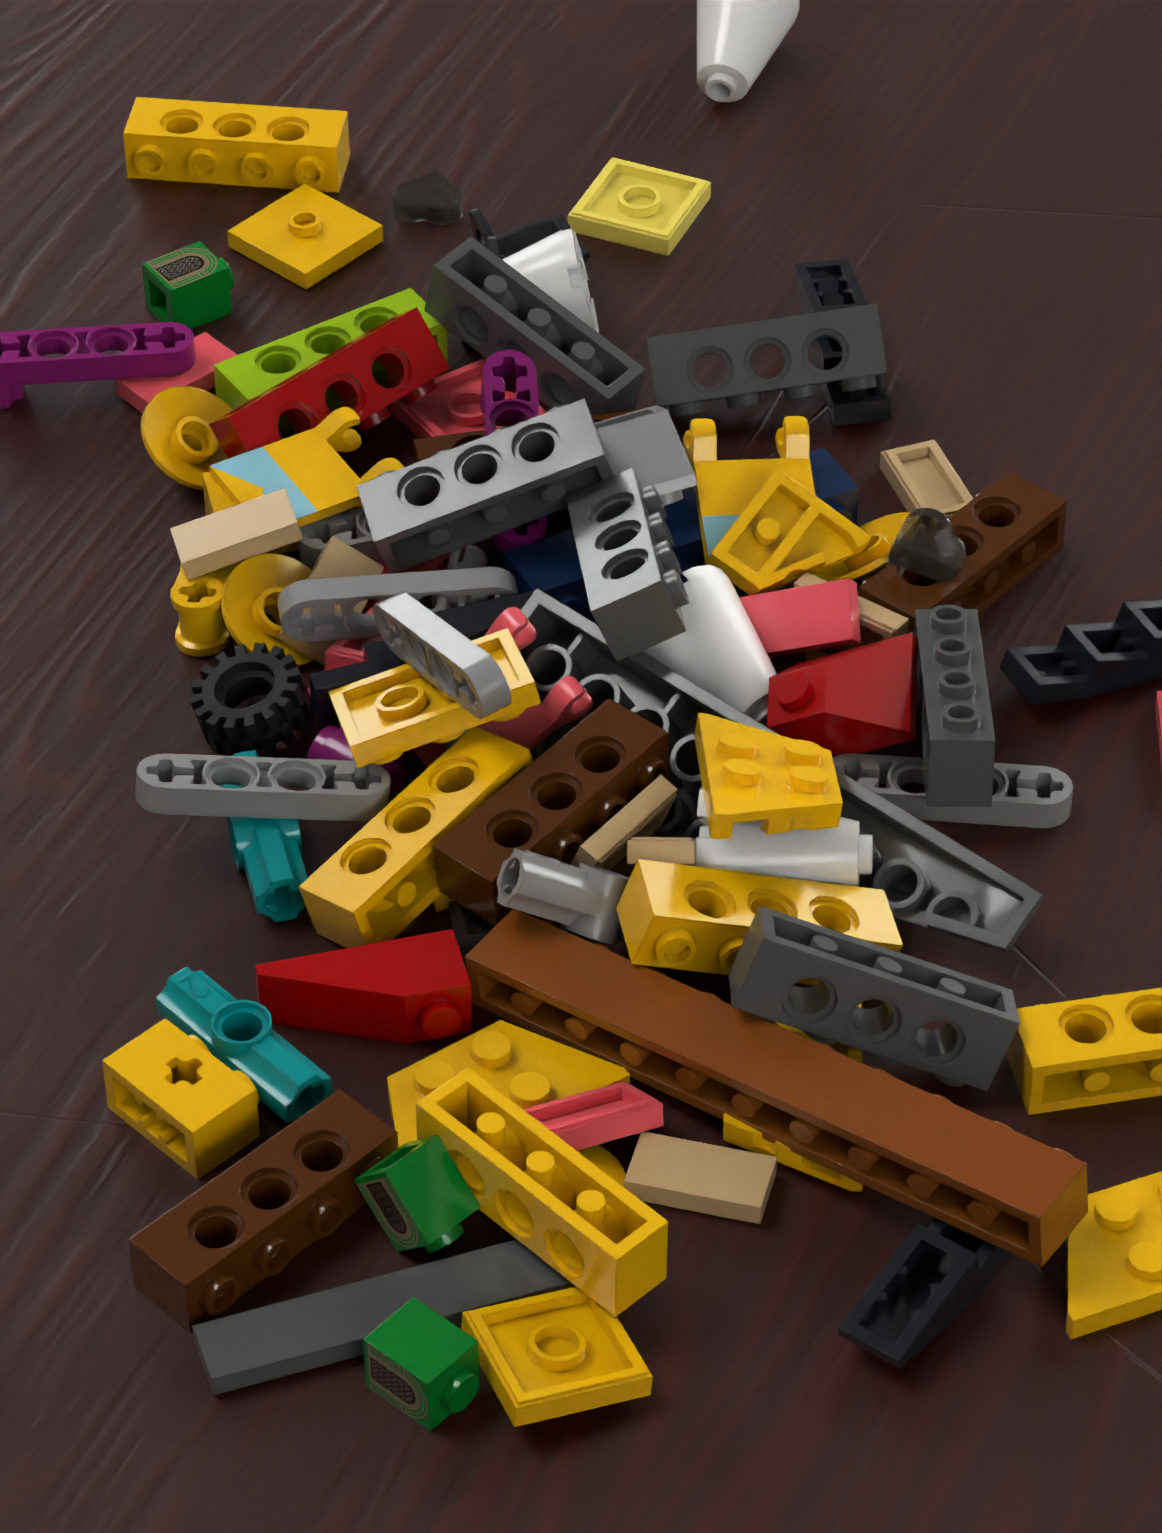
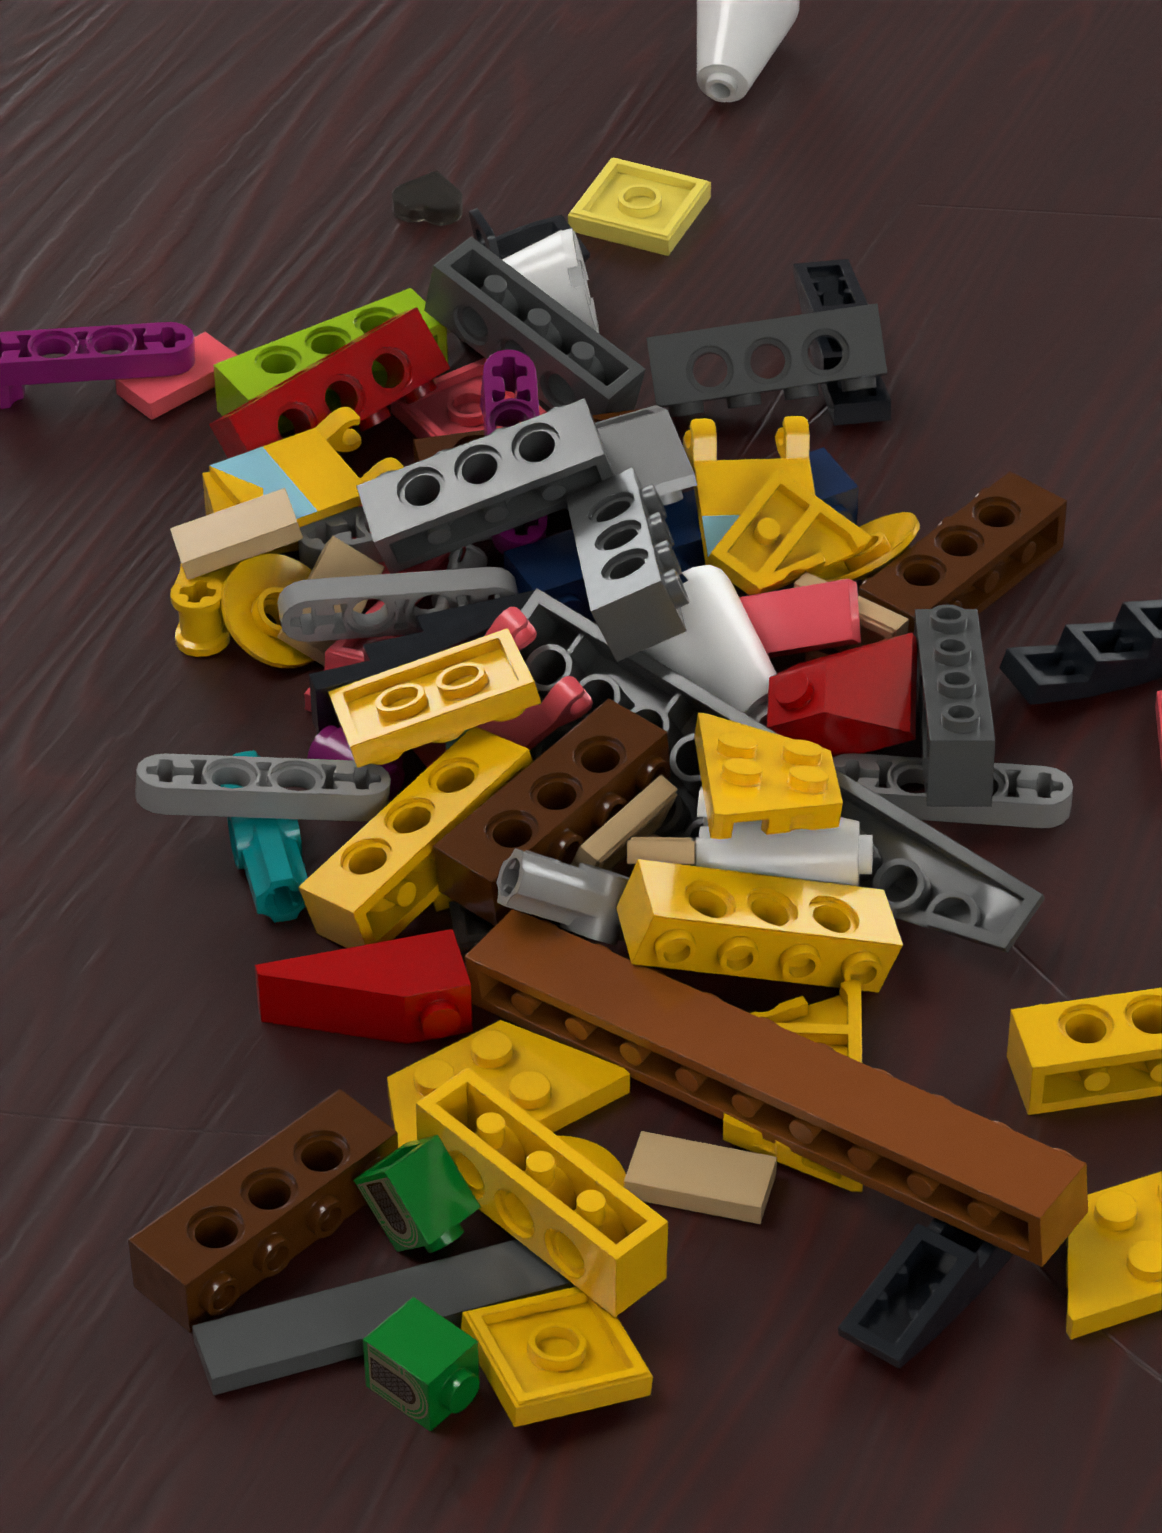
yellow brick [102,1018,260,1180] -> none
yellow brick [123,97,350,193] -> none
yellow dish [141,386,233,491] -> none
green brick [142,241,234,330] -> none
teal piece [156,966,333,1123] -> none
black tyre [190,643,312,757] -> none
yellow plate [227,183,383,290] -> none
light grey beam [373,591,511,719] -> none
coral tile [523,1081,664,1151] -> none
dark grey brick [728,905,1020,1091] -> none
tan tile [880,440,973,537] -> none
clear smoke tile [887,508,966,581] -> none

